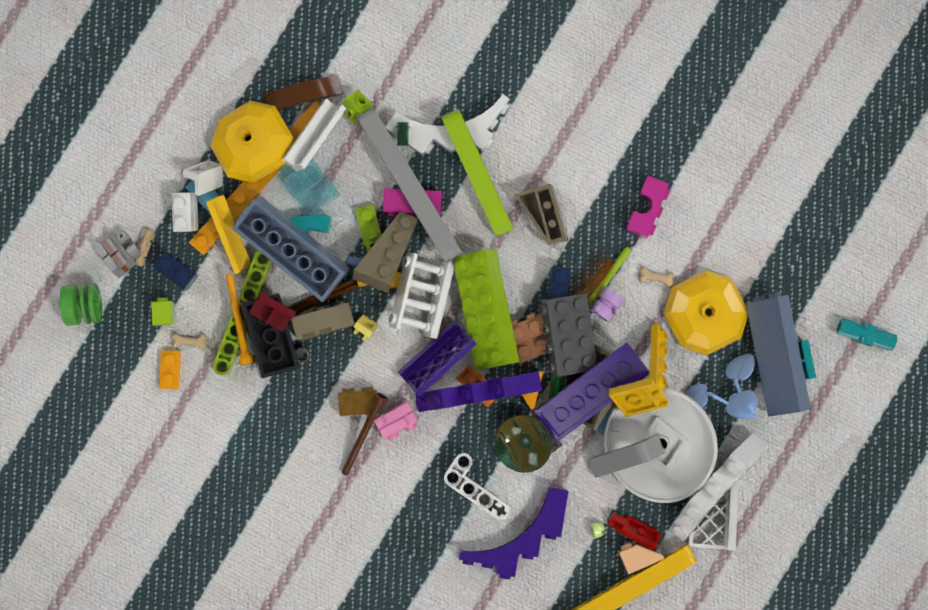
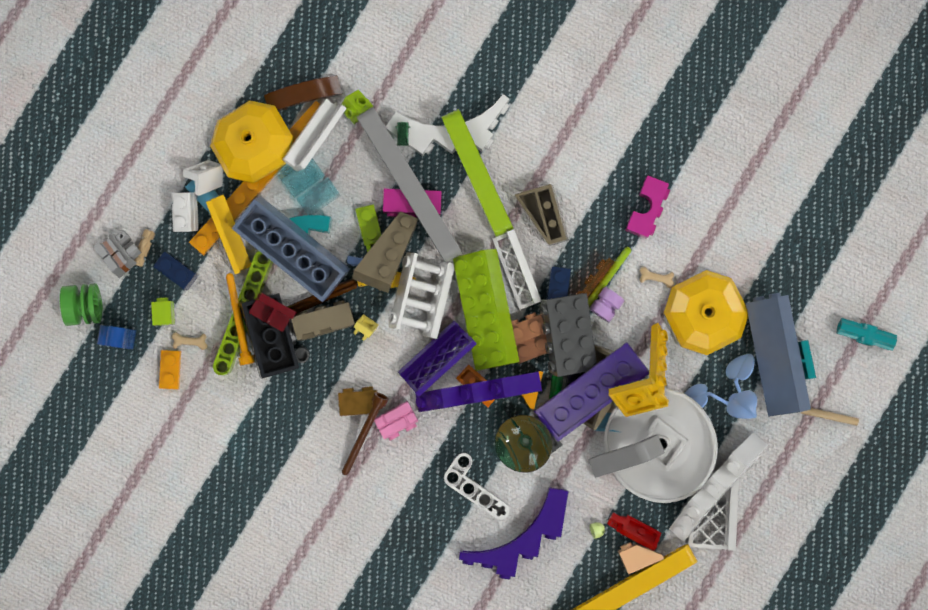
none -> blue beam [97,325,136,349]
none -> white fence [492,229,541,310]
none -> tan bar [800,408,859,426]

